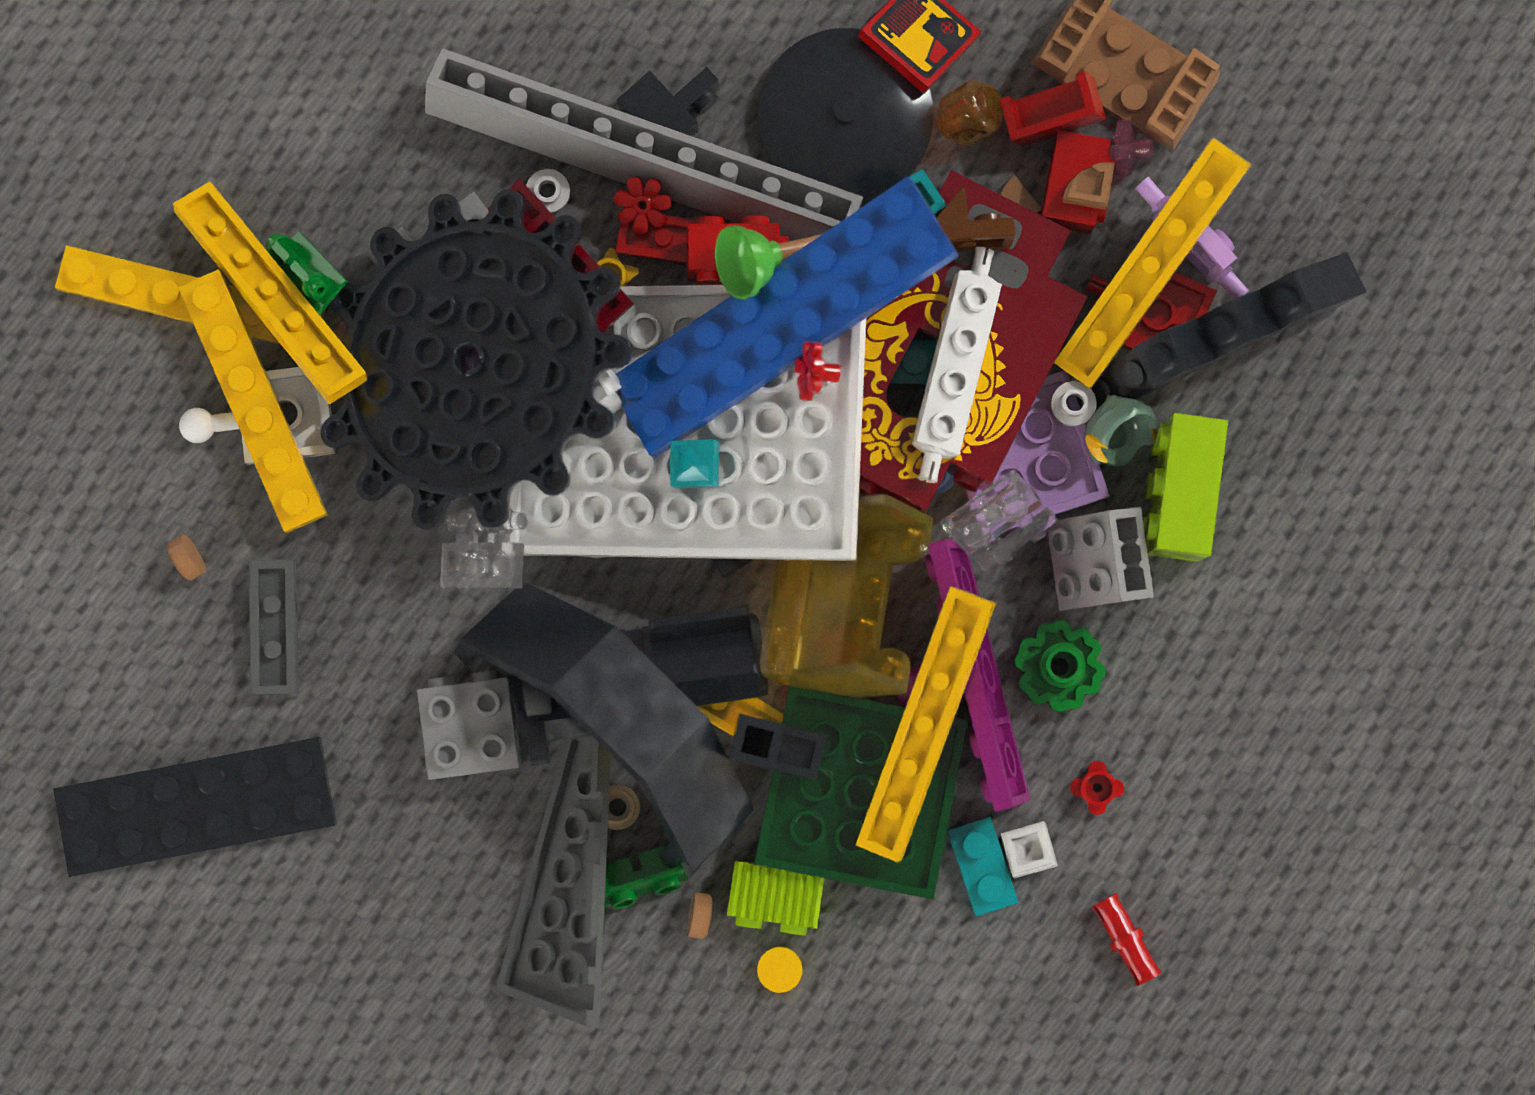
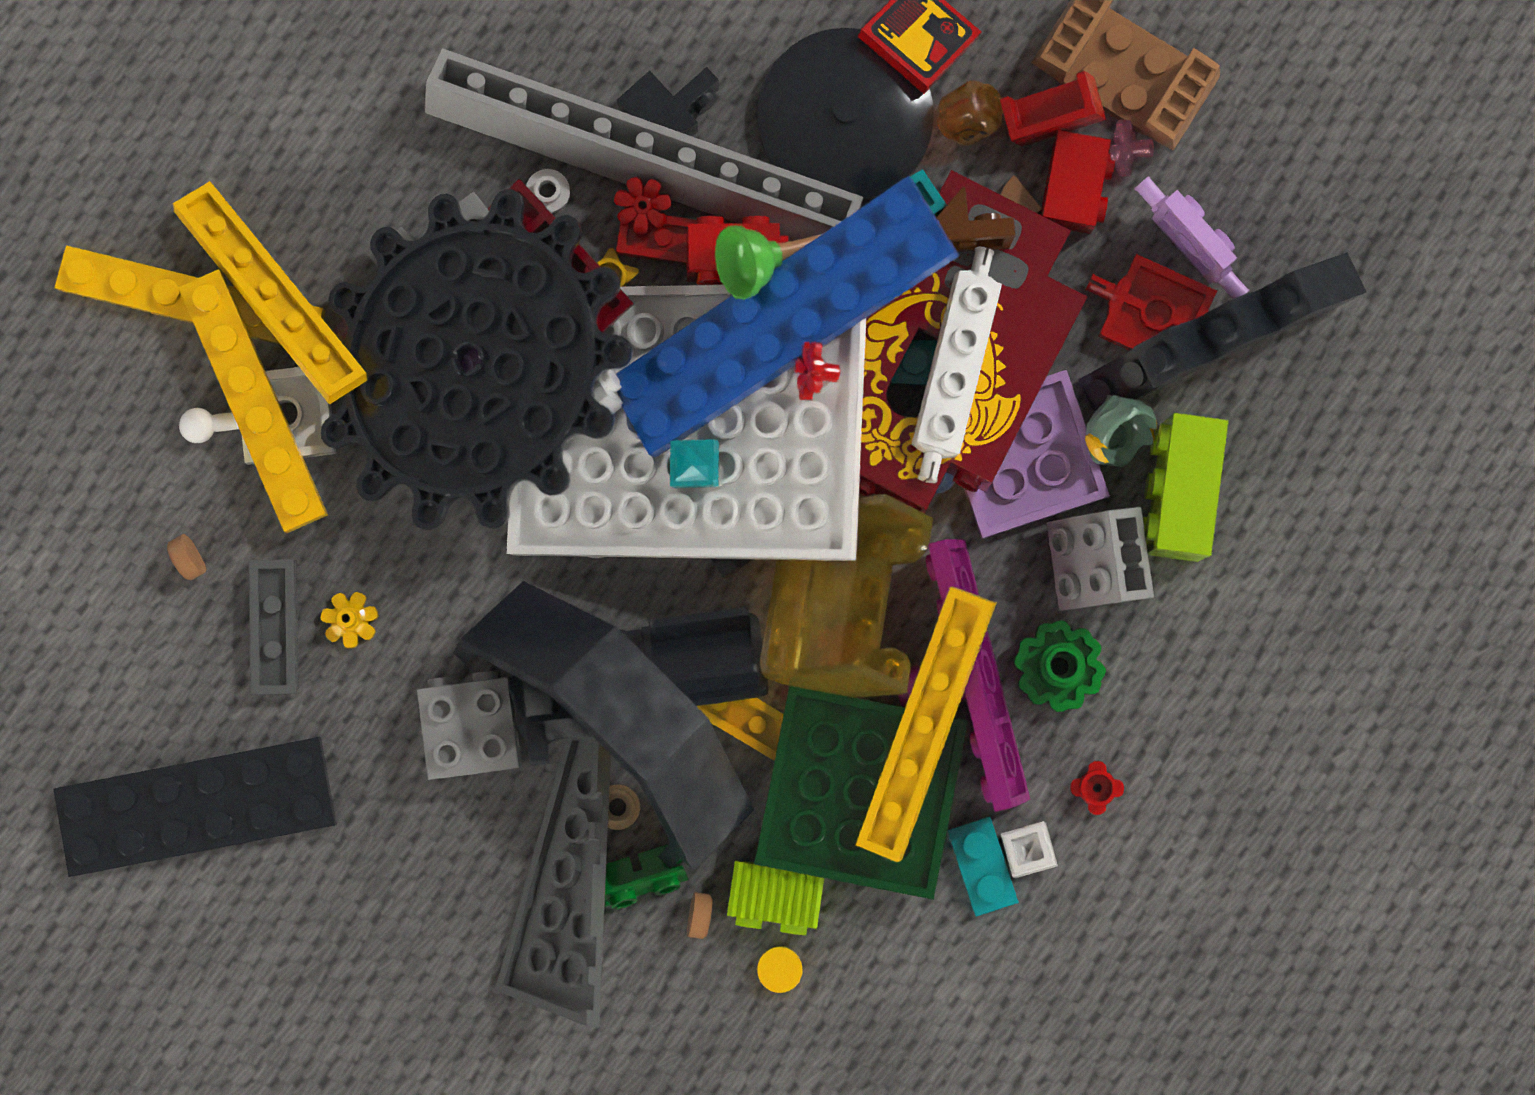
green hinge [266,231,348,315] -> none
clear plate [440,508,528,589] -> none
black brick [728,713,827,780] -> none
clear plate [941,469,1058,572] -> none
white plate [1051,381,1097,427] -> none
yellow plate [1054,138,1252,389] -> none
medium nougat tile [1062,162,1115,210] -> none
red pin [1091,893,1162,986] -> none
none -> yellow plant [321,592,379,649]

